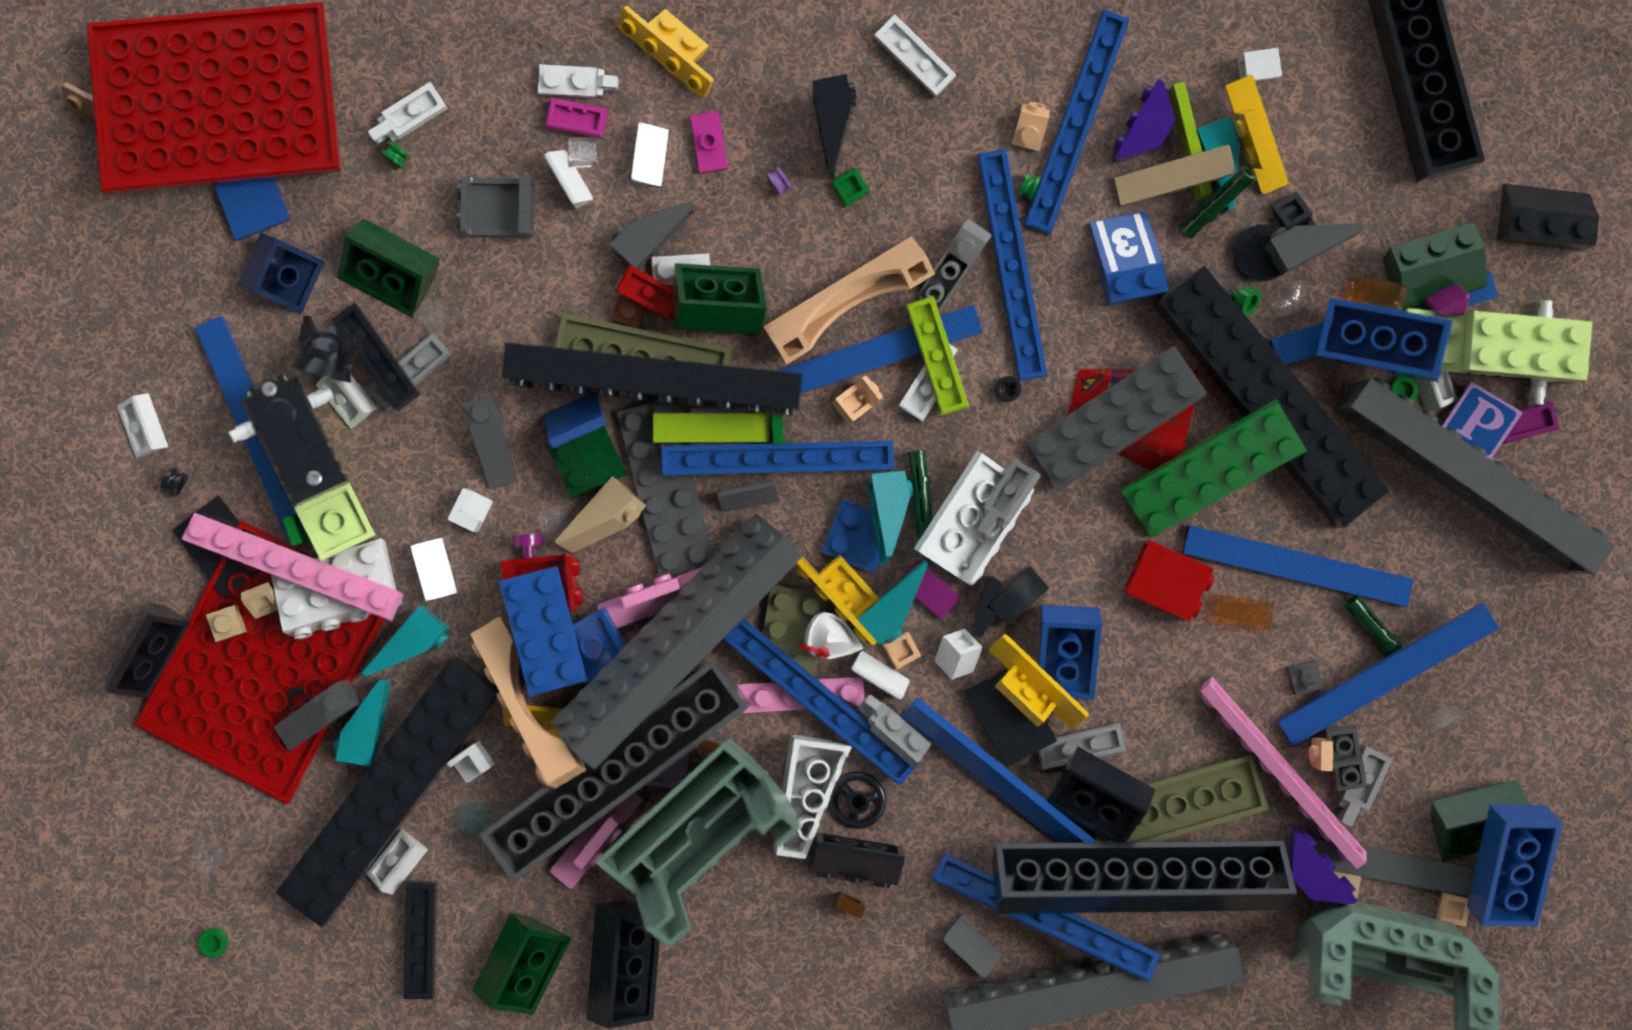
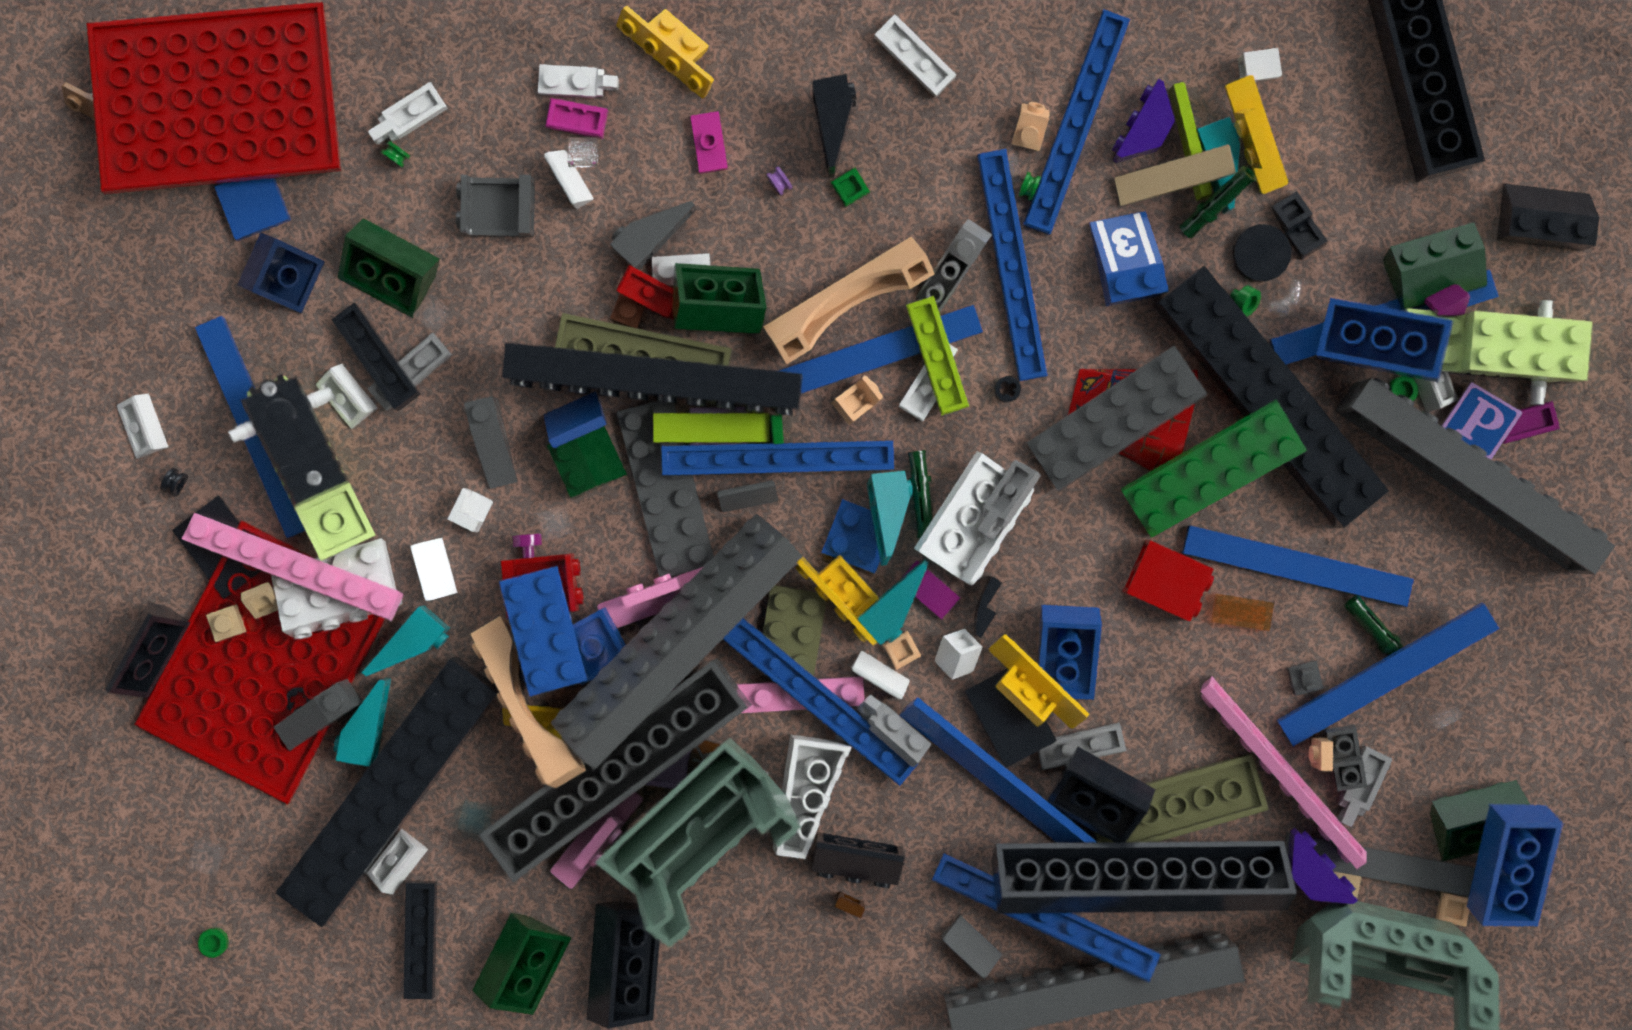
green tile [282,515,311,546] -> none
black helmet [290,316,365,383] -> none
white panel [446,741,495,783] -> none
tan slope [555,476,646,553] -> none
white slope [631,123,669,187] -> none
white piece [798,612,864,659] -> none
black piece [829,772,886,829] -> none
black slope [989,566,1049,626] -> none
dark grey slope [1264,223,1365,277] -> none
clear orange tile [1344,277,1408,311] -> none

